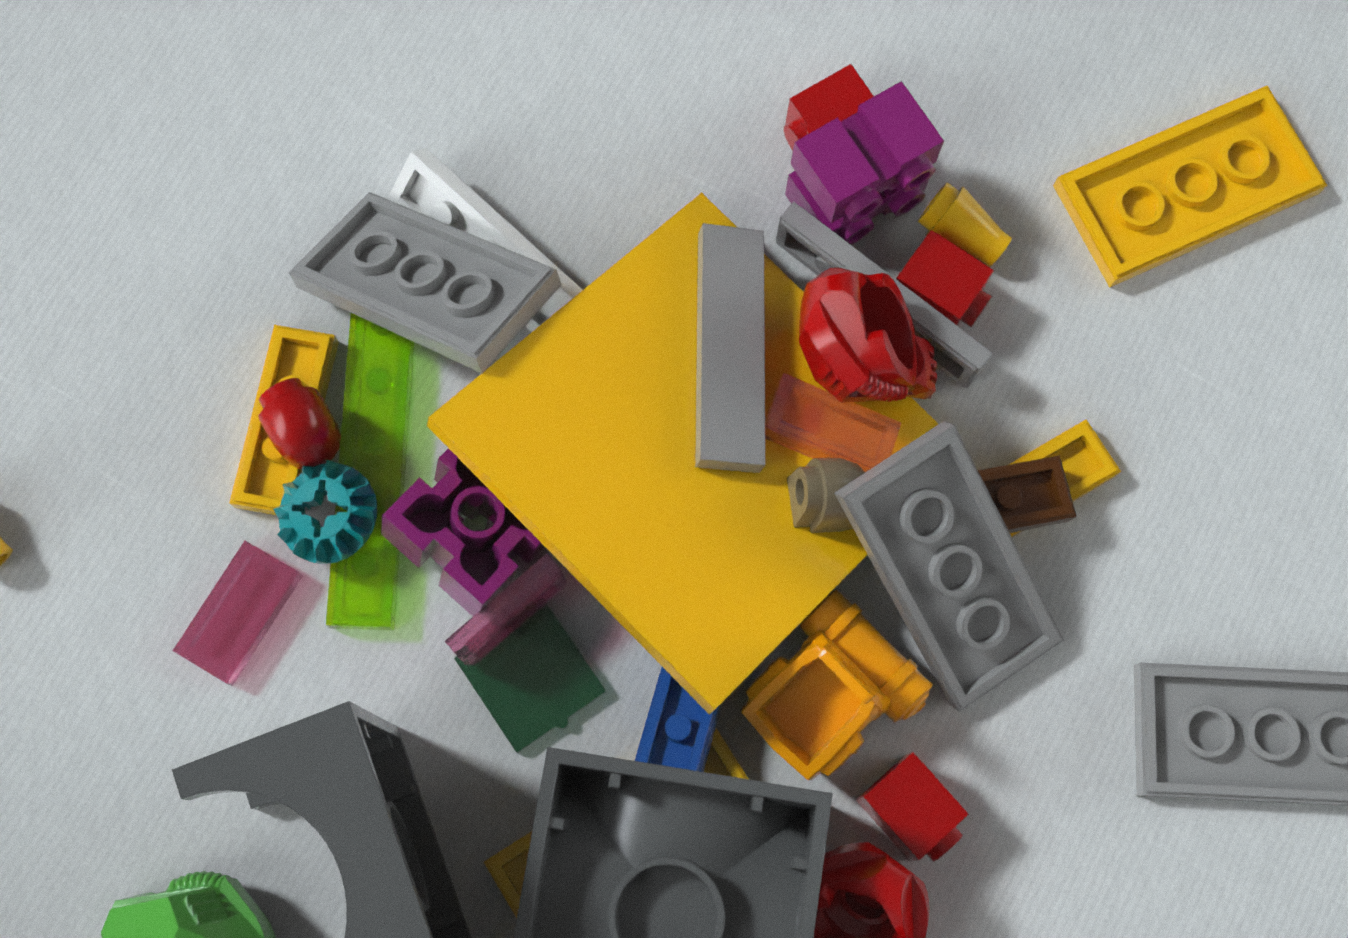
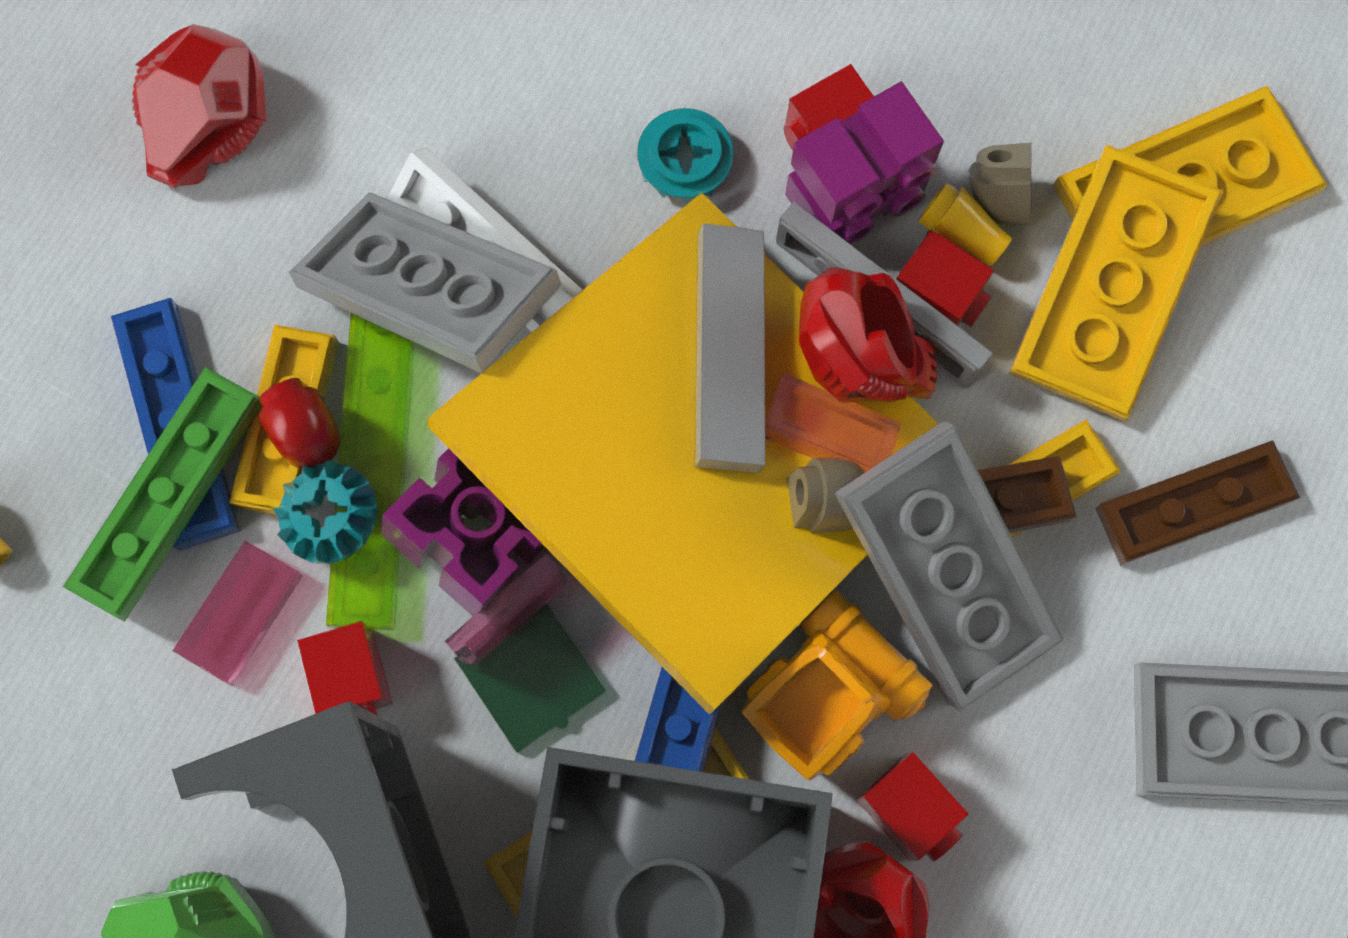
none -> bright green tile [63,367,262,621]
none -> blue tile [111,298,241,551]
none -> red helmet [132,24,266,188]
none -> red brick [297,621,393,716]
none -> teal gear [637,108,733,203]
none -> dark tan piece [969,142,1032,225]
none -> yellow tile [1008,145,1223,421]
none -> reddish brown tile [1095,440,1300,566]

